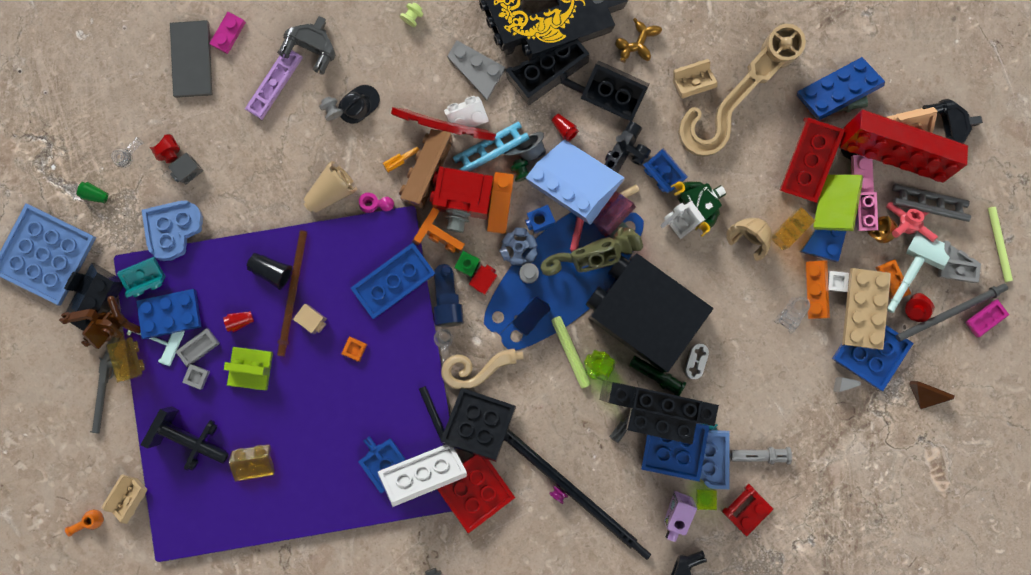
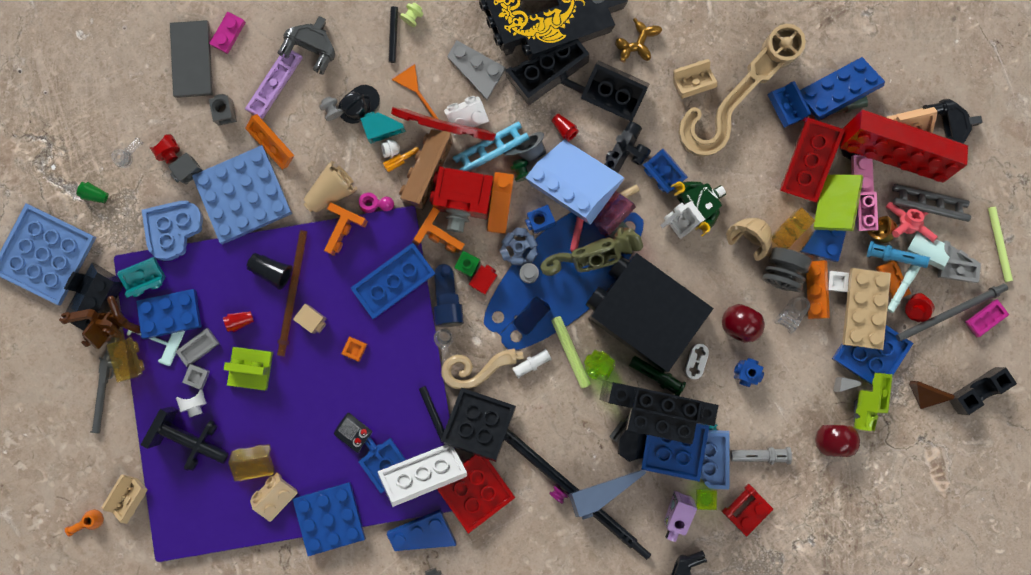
none -> white piece [176,389,207,418]
none -> medium blue plate [192,145,293,245]
none -> dark grey brick [209,94,237,126]
none -> orange plate [245,114,295,170]
none -> tan bracket [250,472,298,522]
none -> blue plate [292,482,366,556]
none -> orange bracket [324,202,368,256]
none -> black sticker [334,413,372,453]
none -> teal slope [360,112,406,144]
none -> white plate [381,140,400,158]
none -> blue wing [387,509,456,551]
none -> black piece [388,6,398,63]
none -> orange piece [392,64,438,119]
none -> white pin [512,349,552,379]
none -> sand blue slope [568,469,646,520]
none -> black piece [617,426,647,462]
none -> dark red piece [722,304,765,343]
none -> blue brick [734,358,764,387]
none -> dark grey wheel [762,247,812,292]
none -> blue bracket [767,81,811,128]
none -> dark red piece [815,425,860,457]
none -> lime plate [854,373,893,431]
none -> dark azure pin [866,241,930,268]
none -> black arch [949,367,1017,415]

